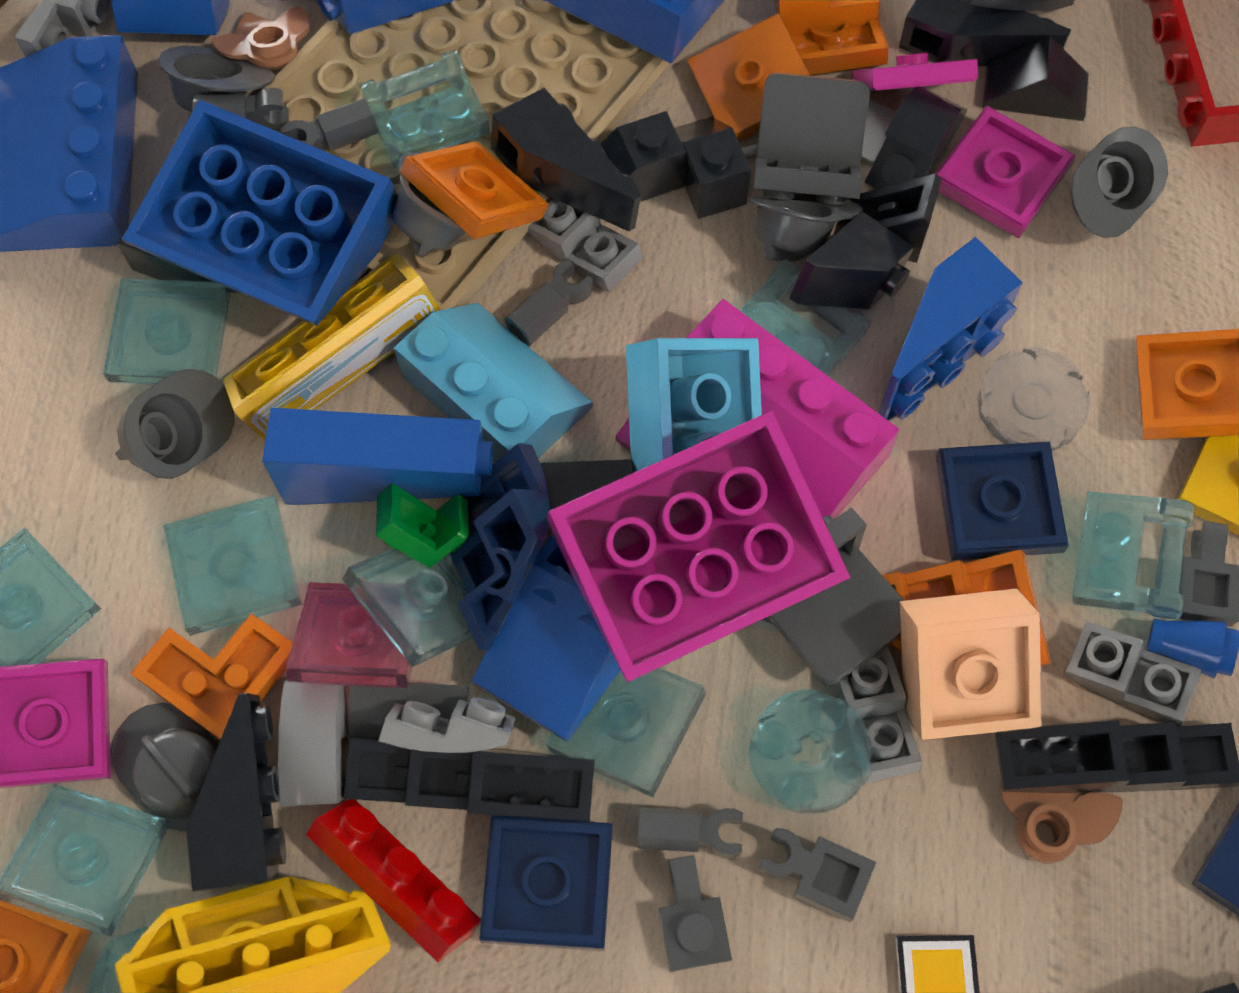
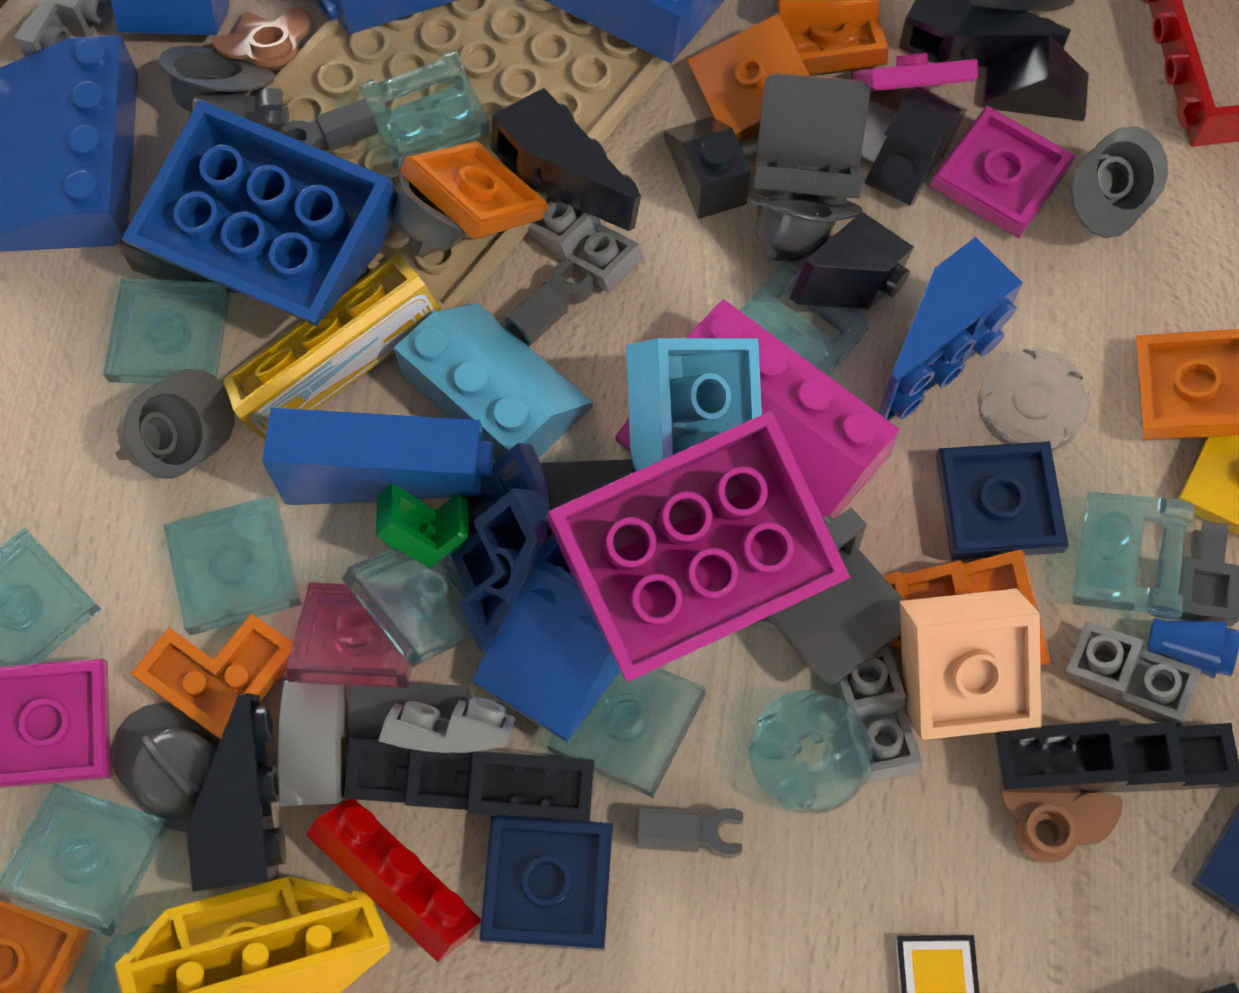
black slope [600,111,686,202] -> none
dark grey plate [659,855,732,972] -> none
dark grey plate [758,828,876,923] -> none
black slope [842,173,942,263] -> none

